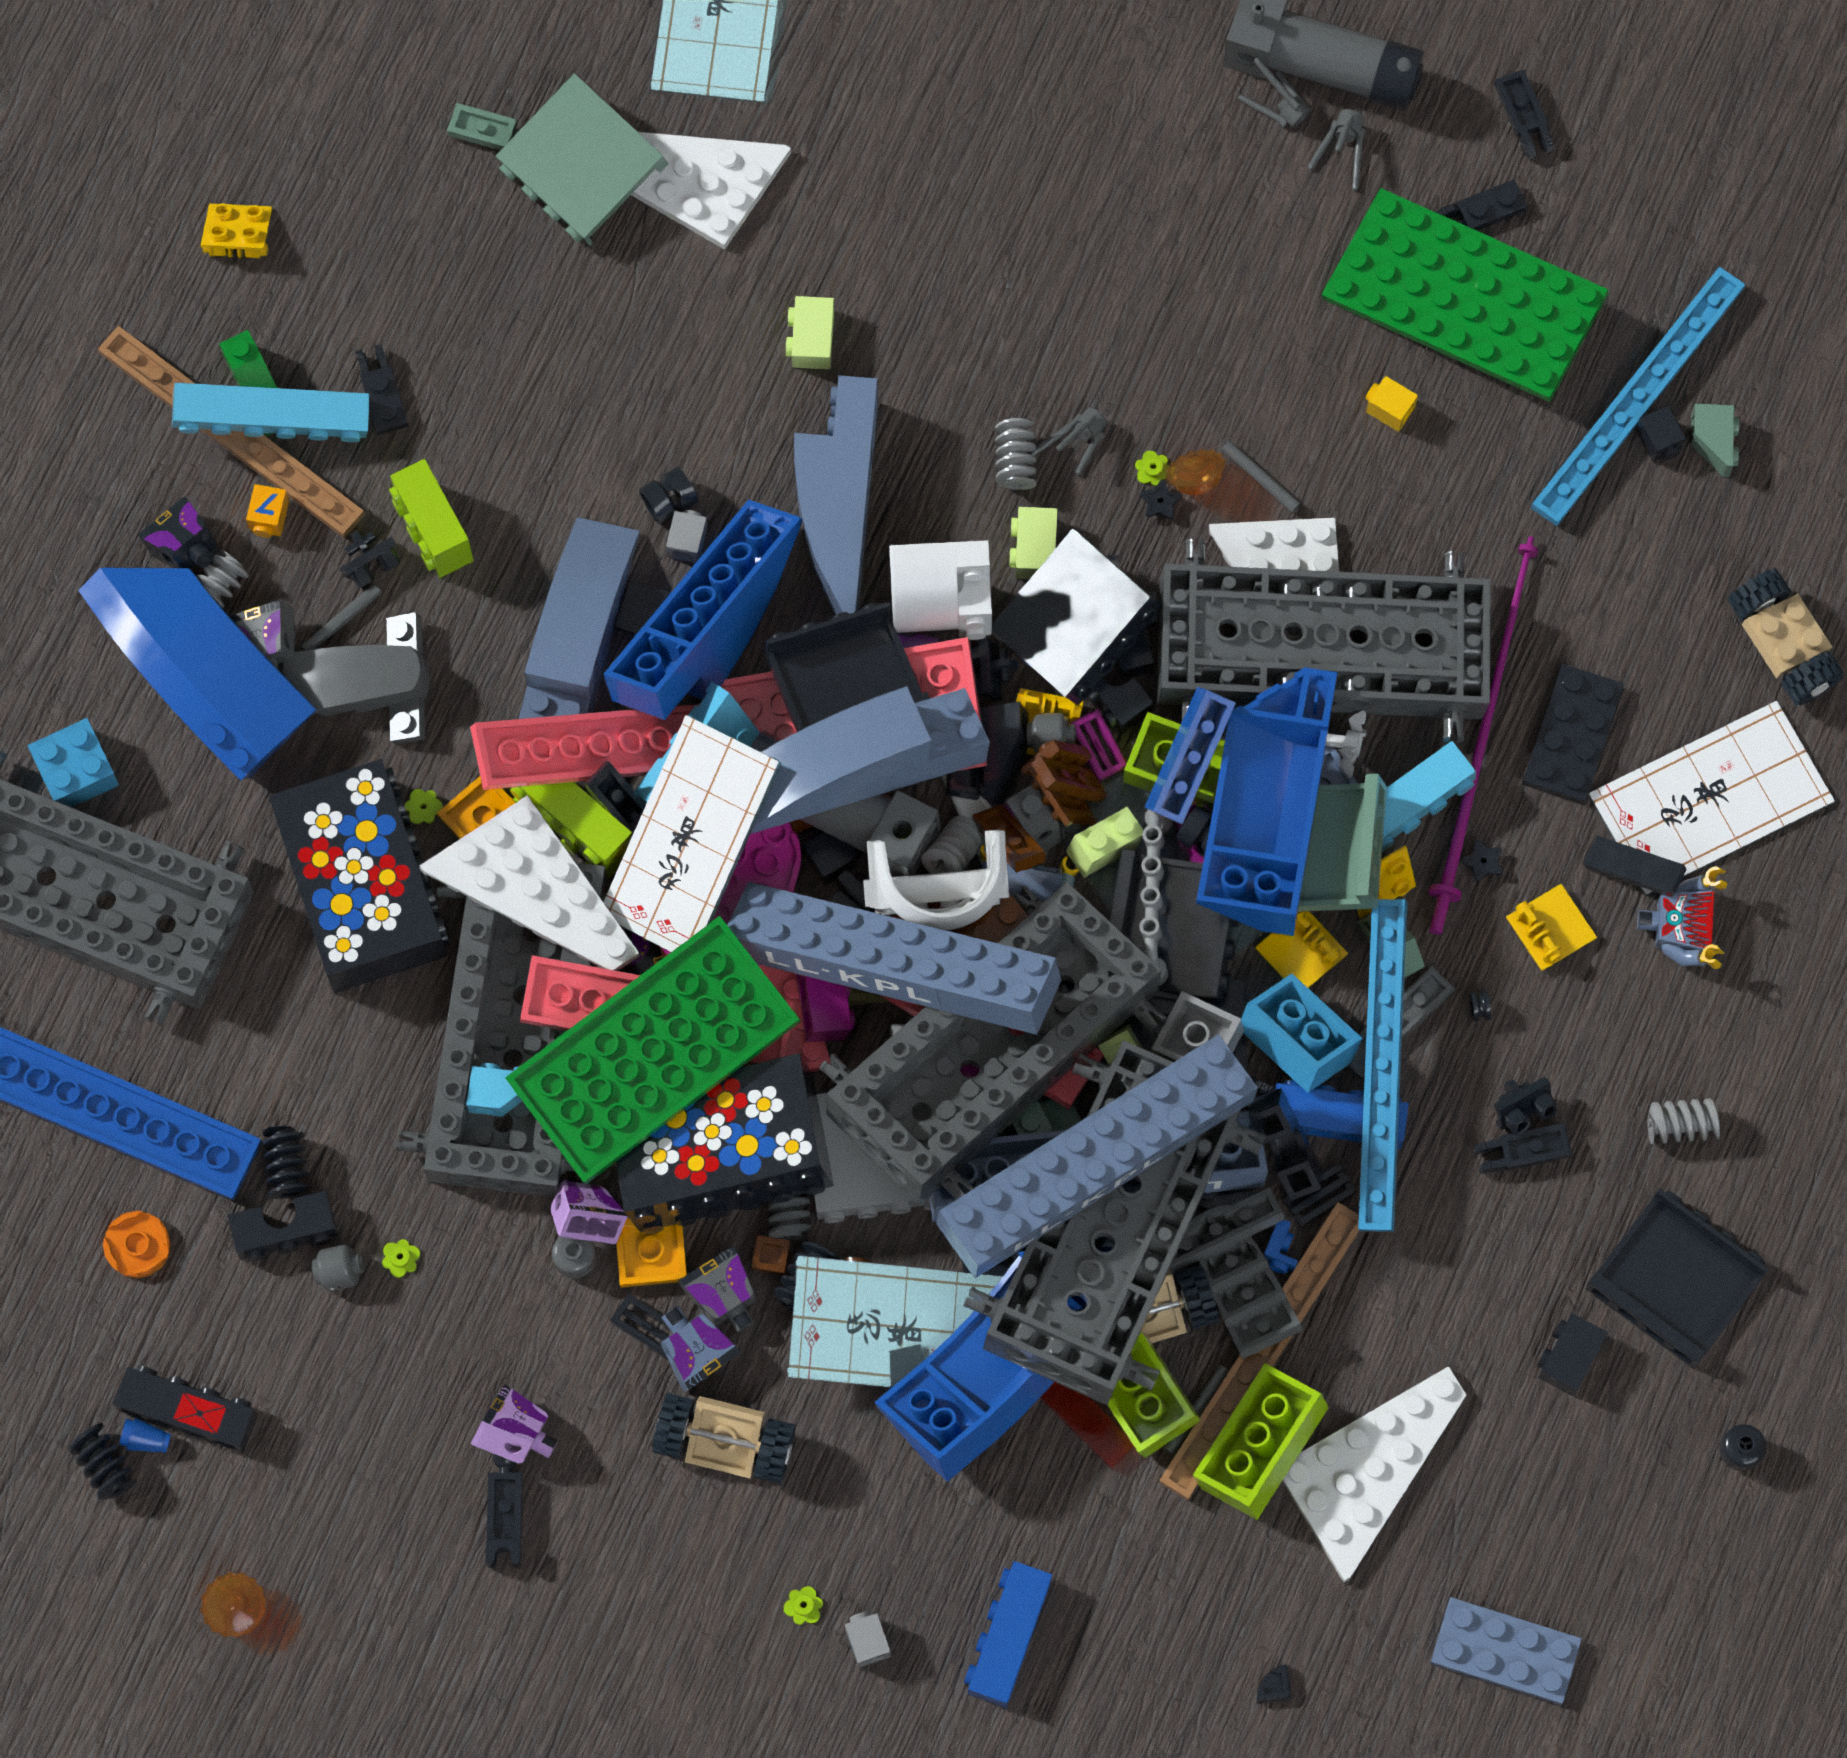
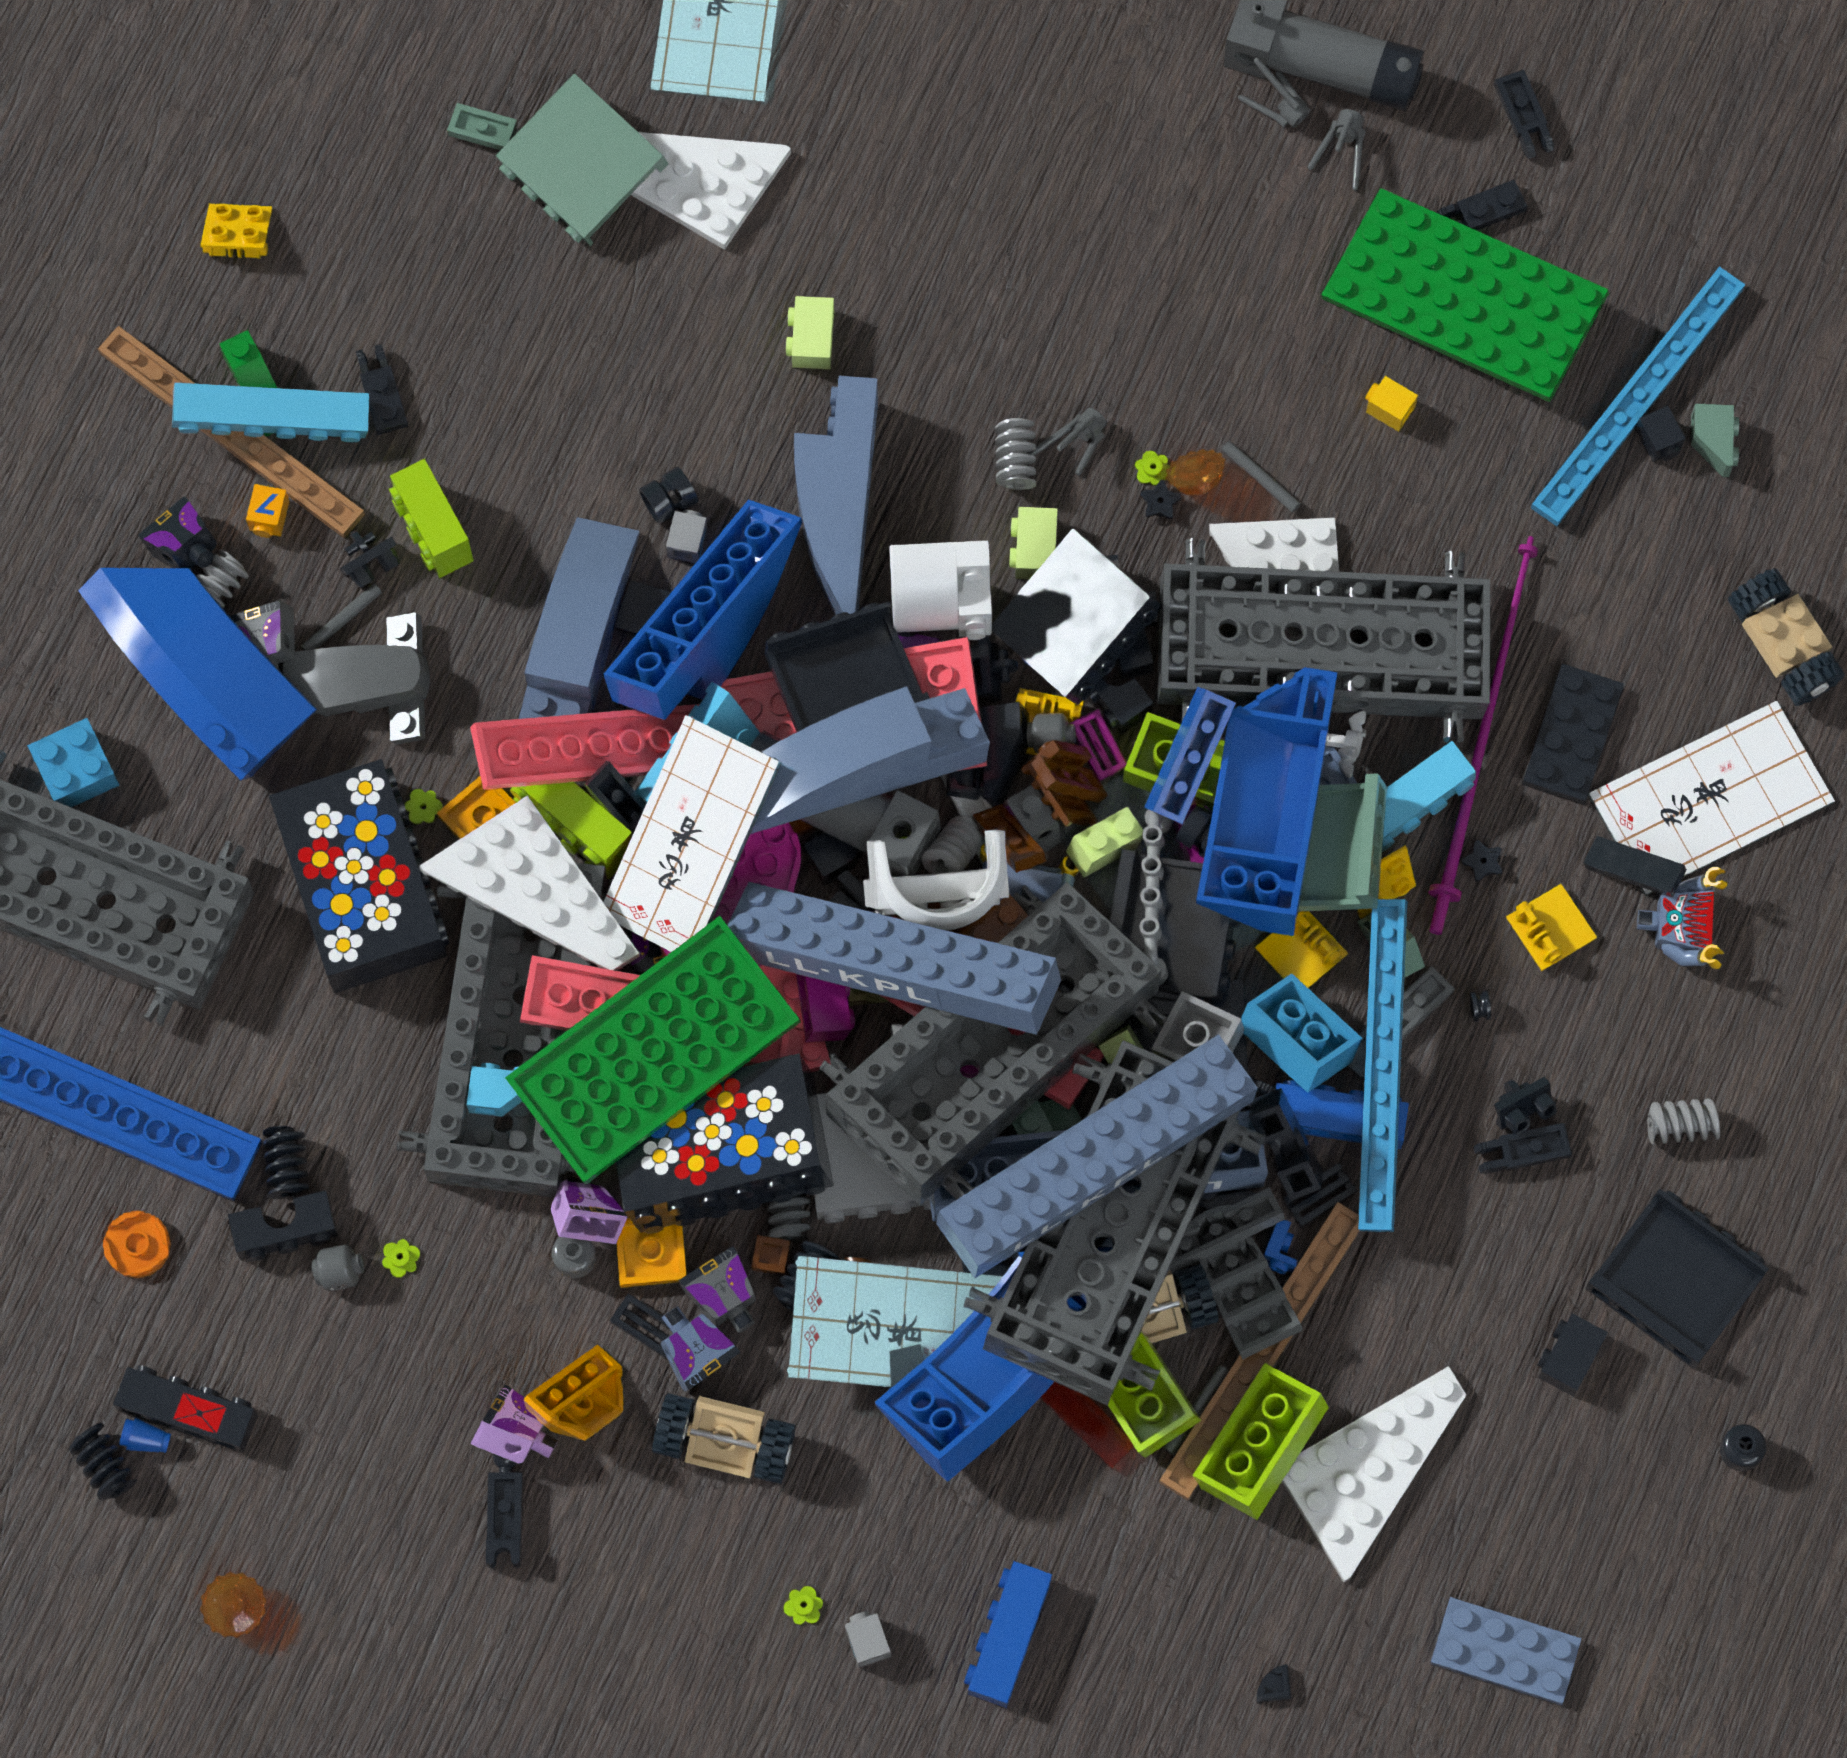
none -> light orange wedge [524,1345,623,1441]

